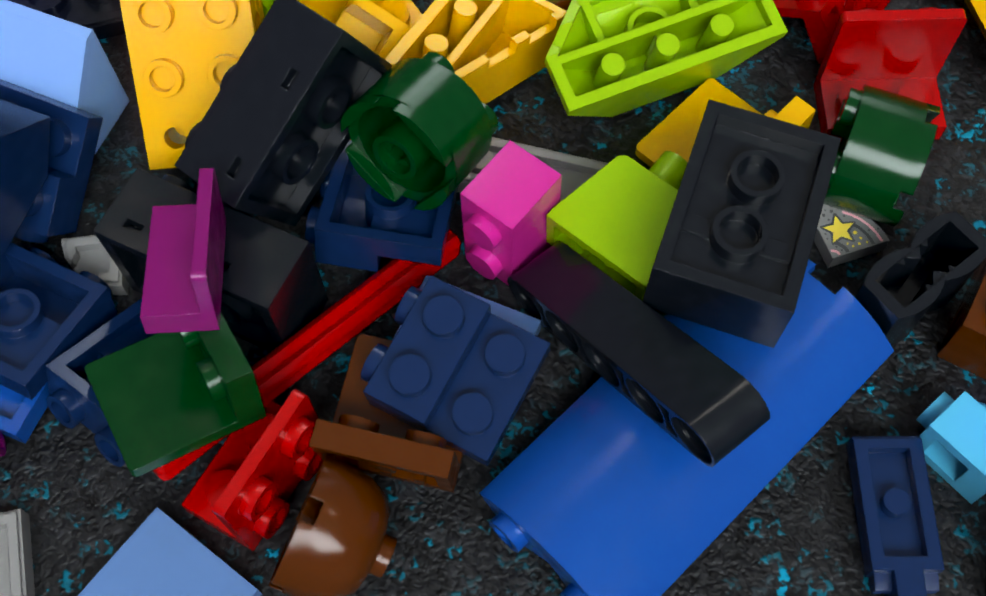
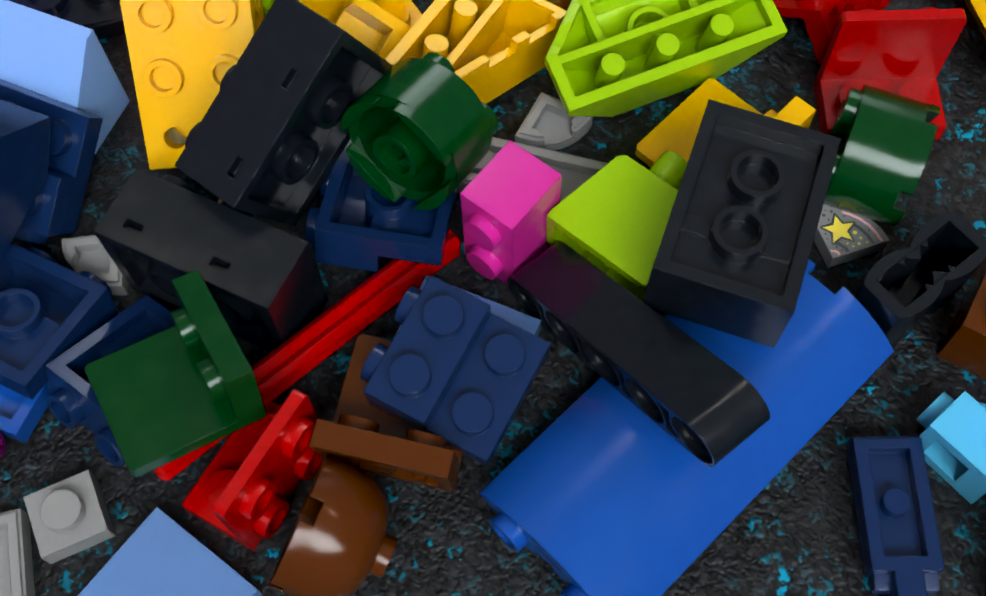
magenta panel [140,168,227,334] -> none
none -> light grey plate [23,469,116,564]
none -> light grey tile [515,92,593,151]

